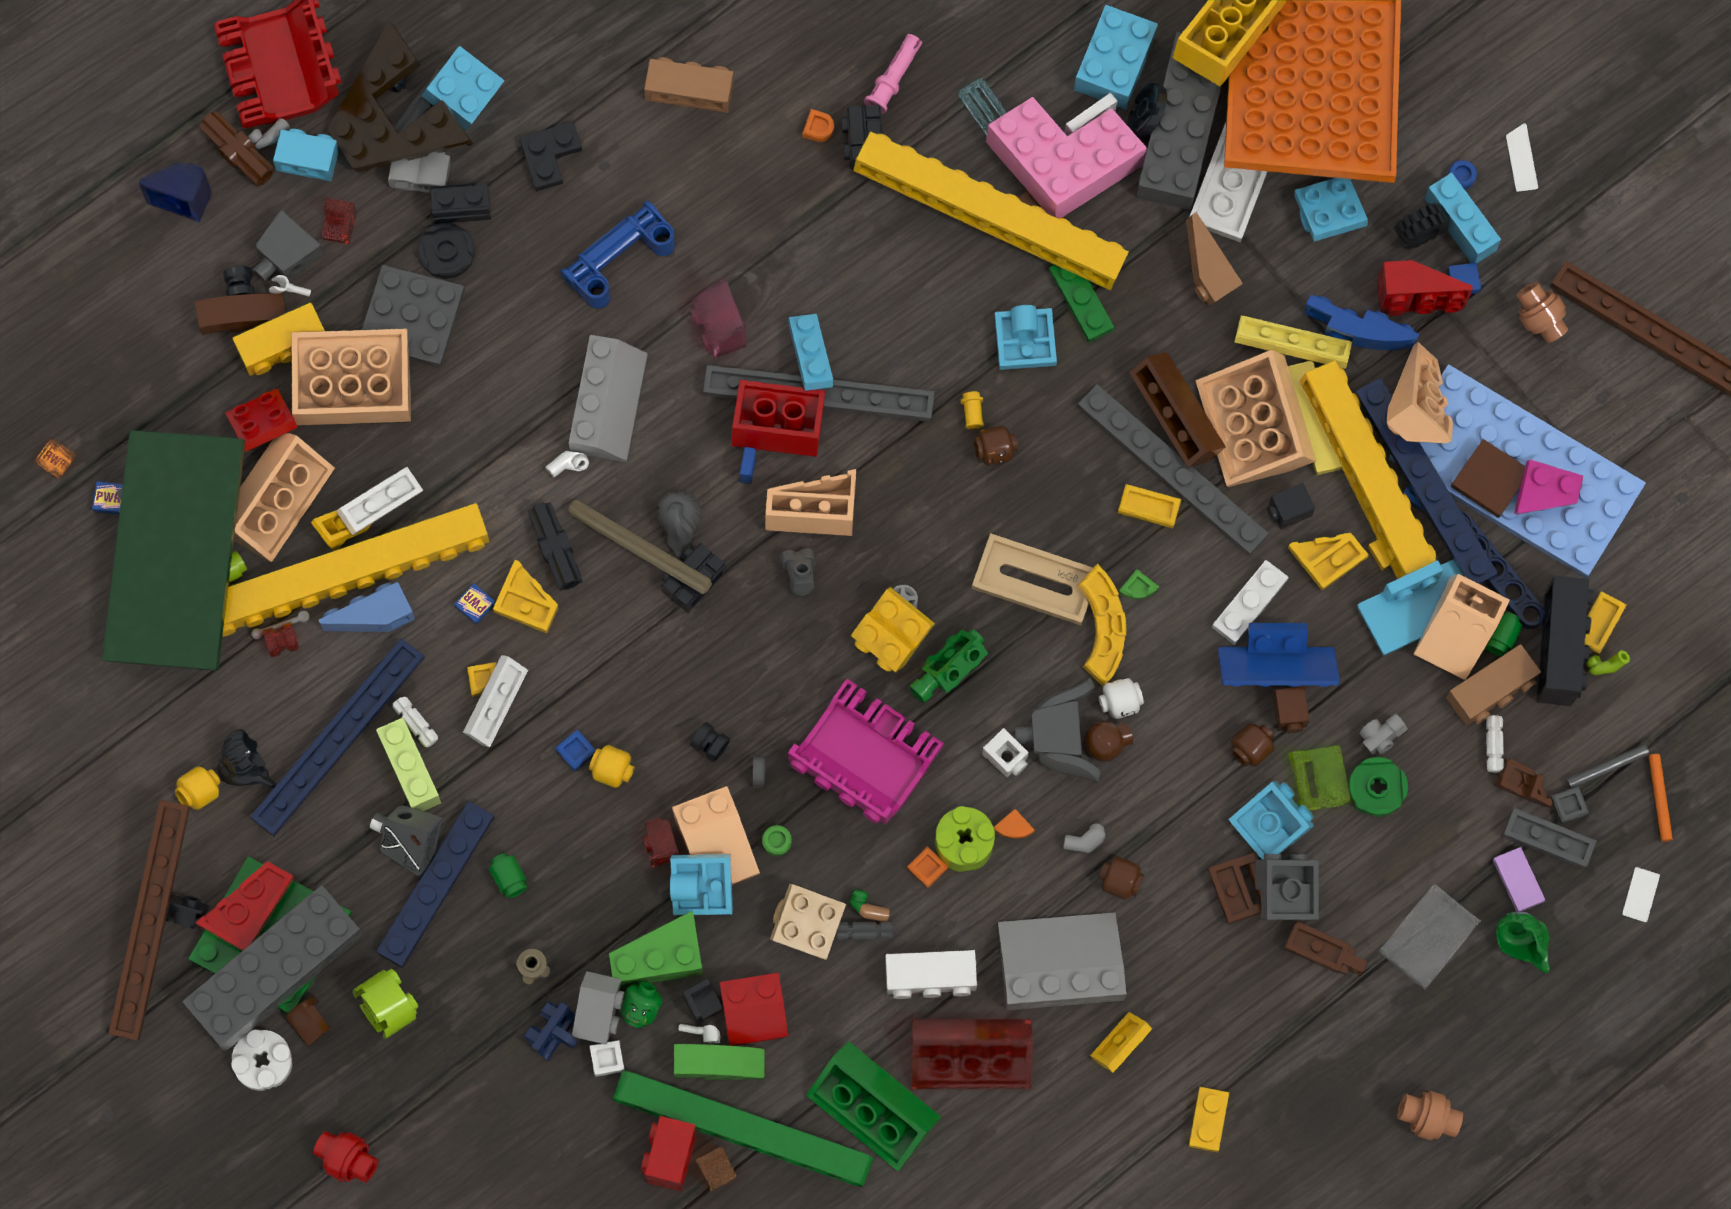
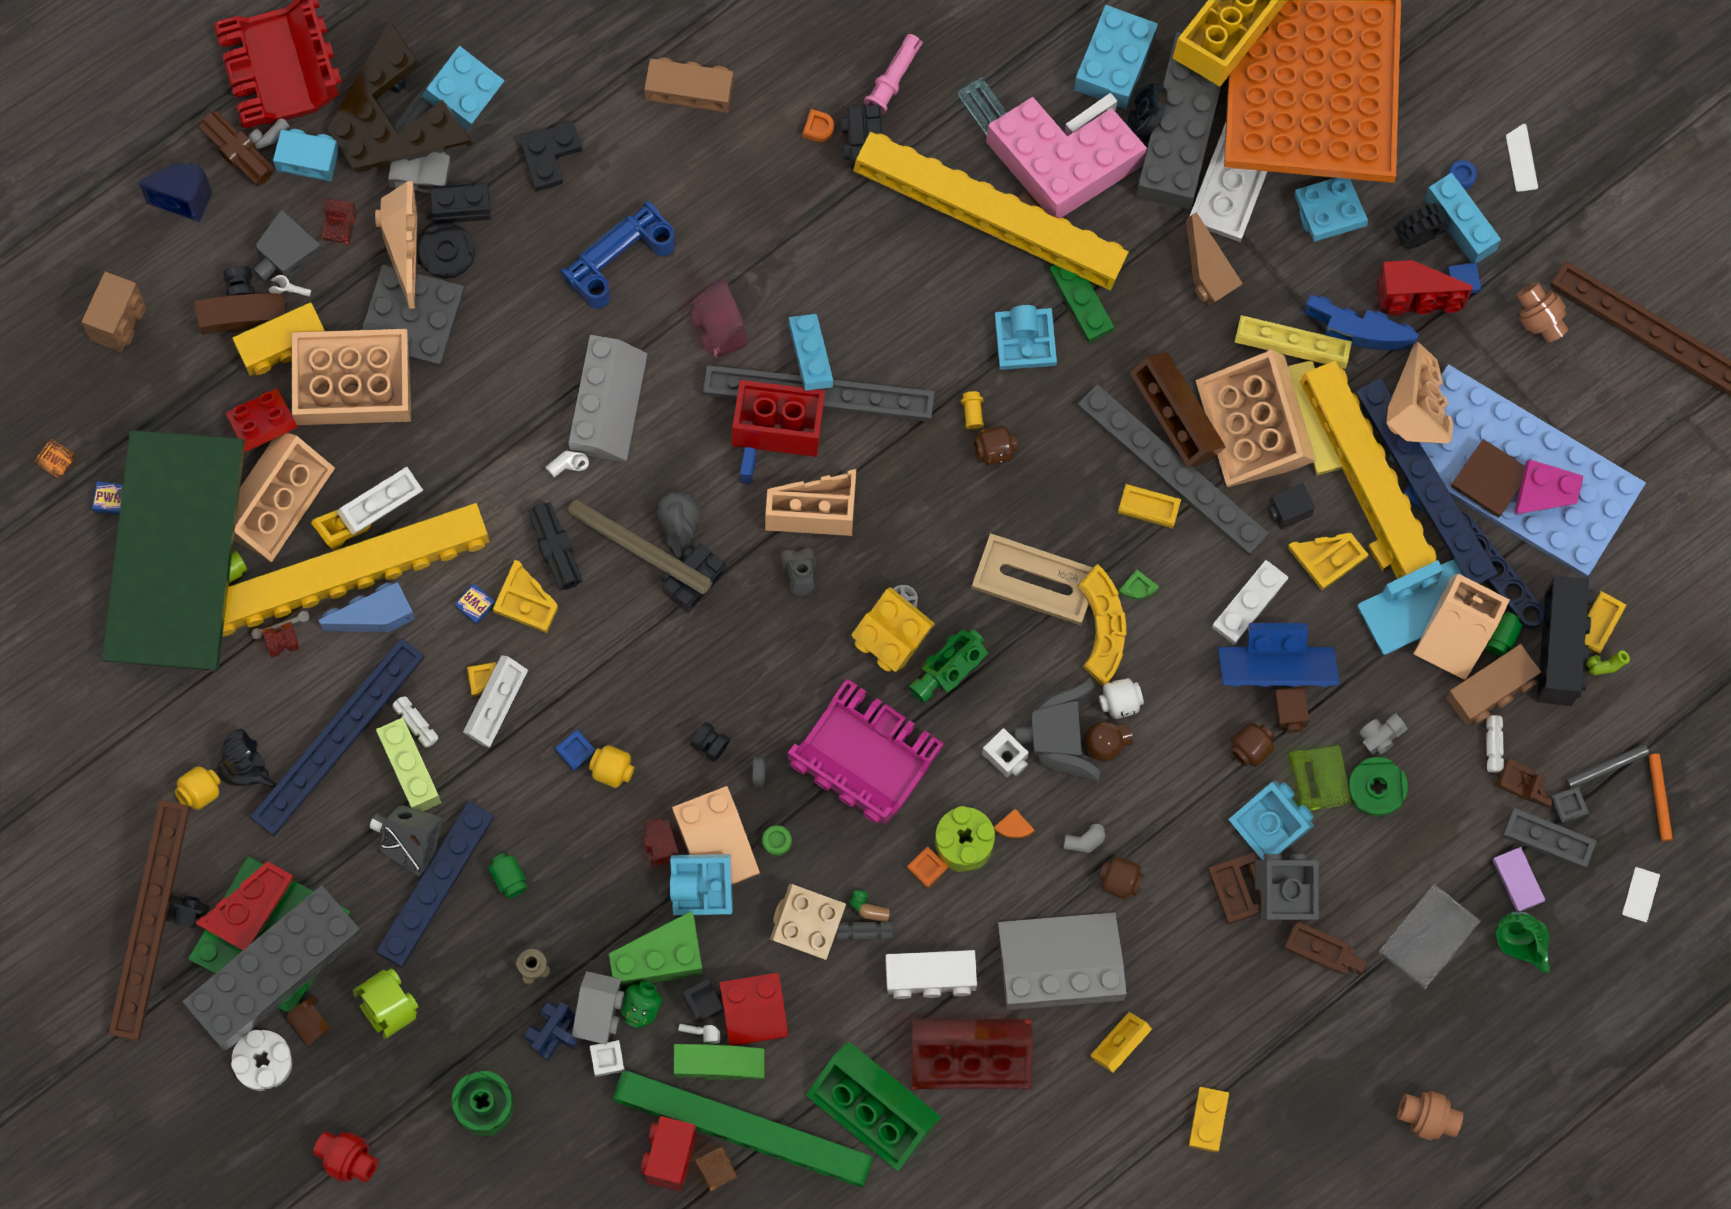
none -> medium nougat brick [81,271,146,353]
none -> light nougat wedge [375,181,418,309]
none -> green brick [452,1071,514,1136]

